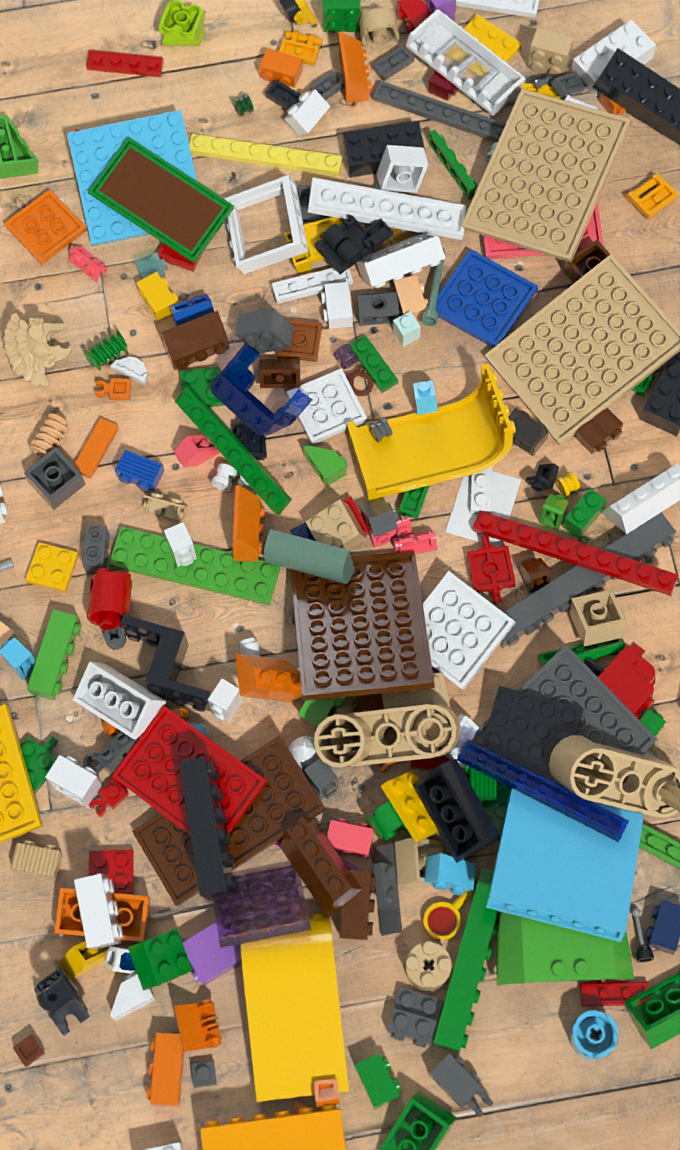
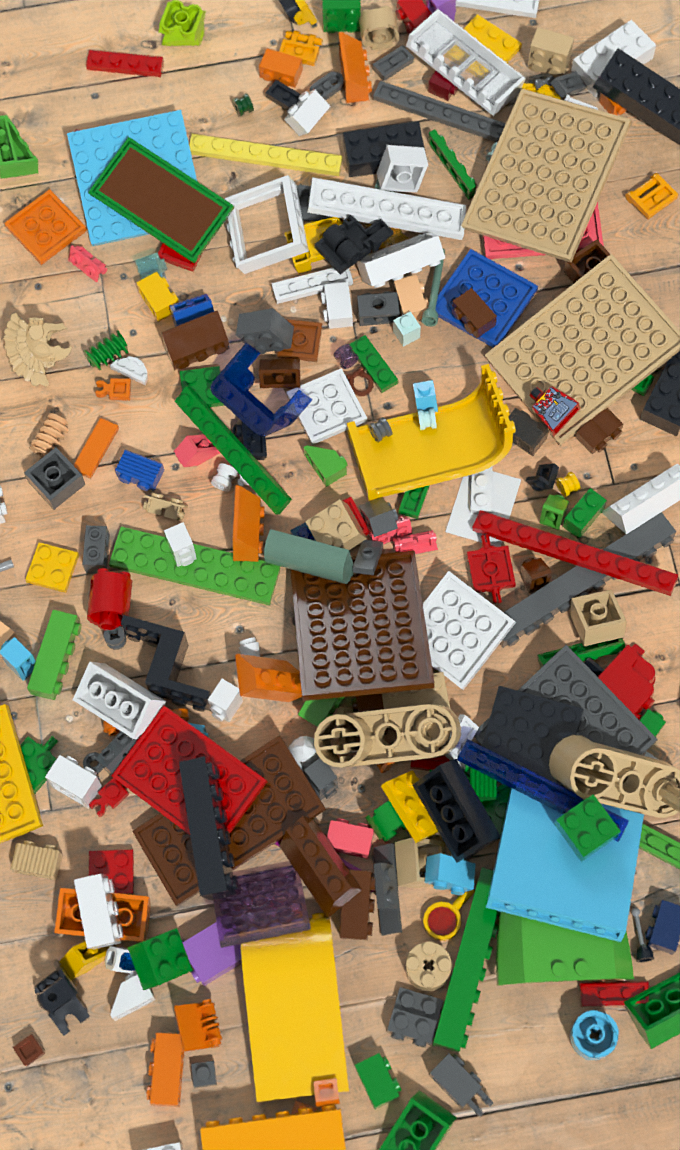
none -> dark grey plate [353,540,383,575]
none -> light aqua wheel [418,408,437,431]
none -> reddish brown brick [452,288,497,338]
none -> torso [529,386,581,437]
none -> green brick [554,794,621,862]

